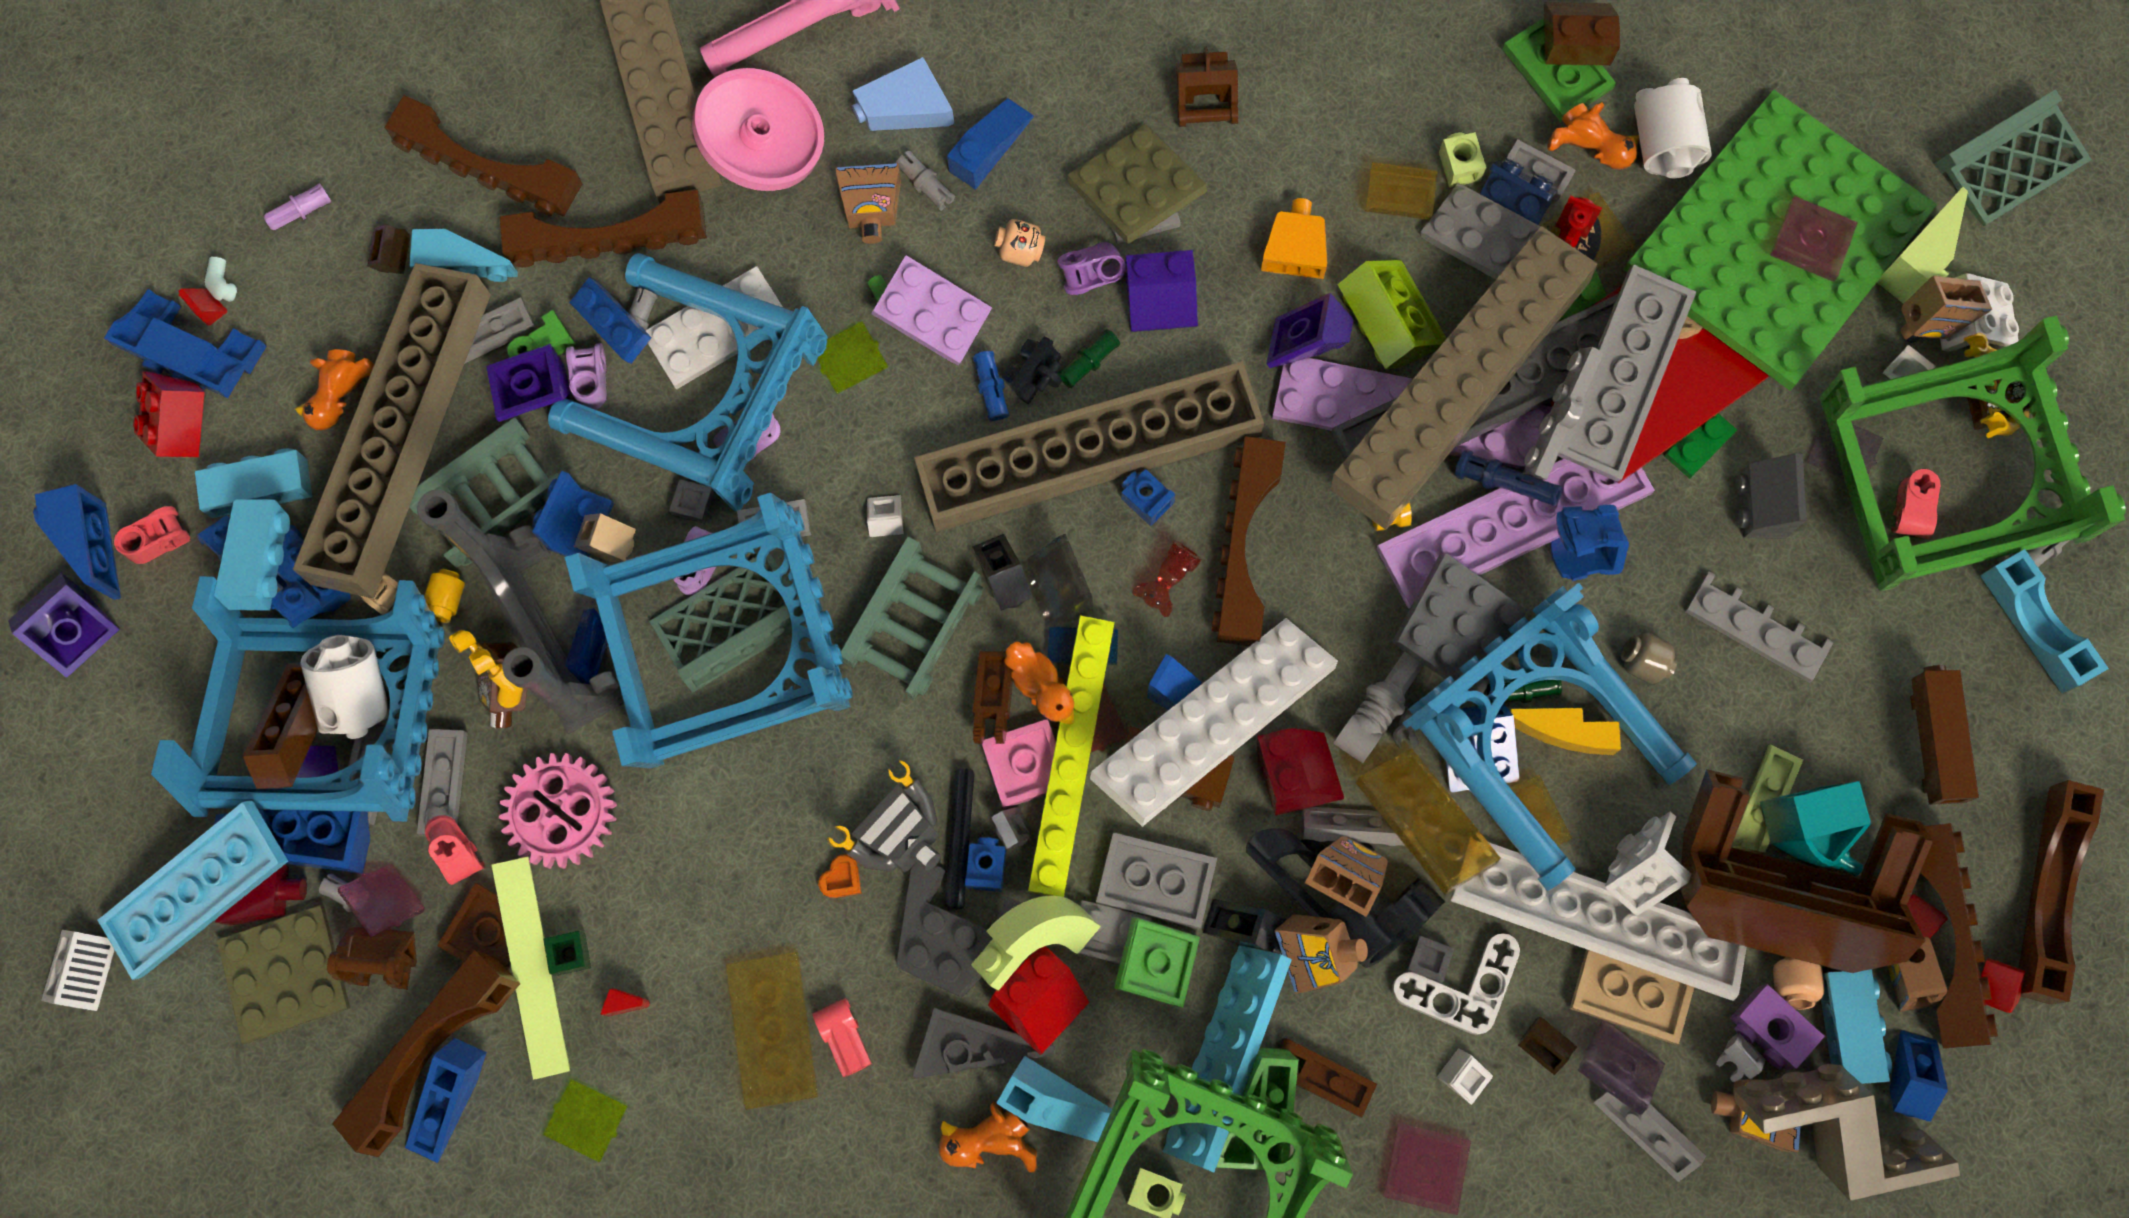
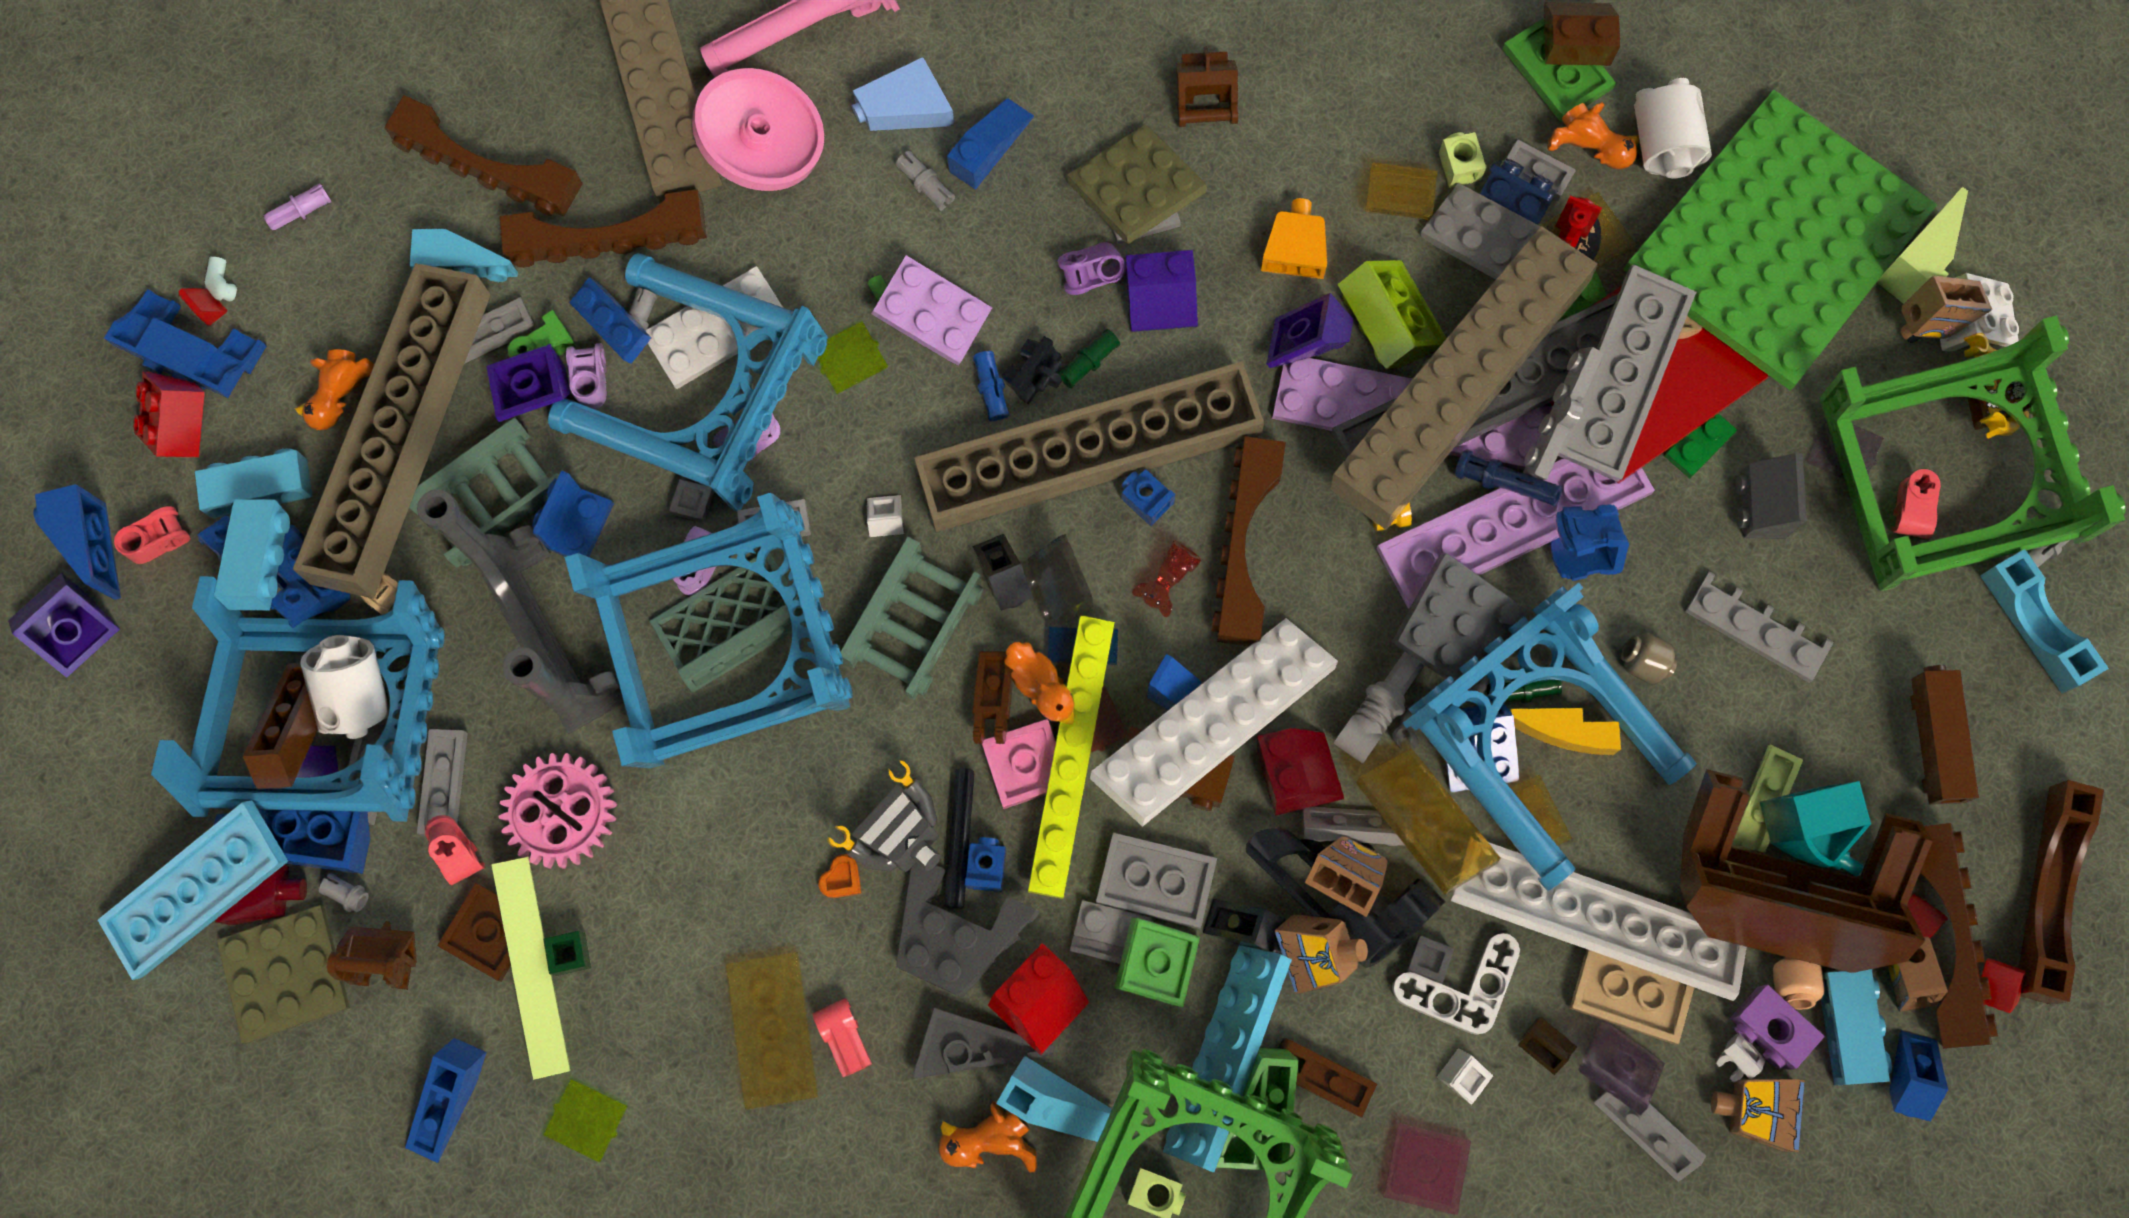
white panel [41,930,114,1011] -> none
reddish brown arch [332,950,521,1157] -> none
clear pink piece [338,864,425,936] -> none
dark brown piece [367,224,411,274] -> none
yellow brick [424,569,465,623] -> none
torso [449,630,527,728] -> none
clear blue tile [565,608,608,685] -> none
tan brick [574,513,636,562] -> none
red slope [601,988,650,1017] -> none
medium nougat torso [836,163,901,244] -> none
yellowish green arch [971,896,1101,991] -> none
flat silver plate [991,807,1035,849] -> none
light nougat head [994,219,1045,267] -> none
white bracket [1605,811,1691,916] -> none
dark tan bracket [1733,1064,1960,1201] -> none
clear pink tile [1770,196,1858,282] -> none
white tile [1883,345,1935,379] -> none
sand green fence [1934,89,2092,226] -> none

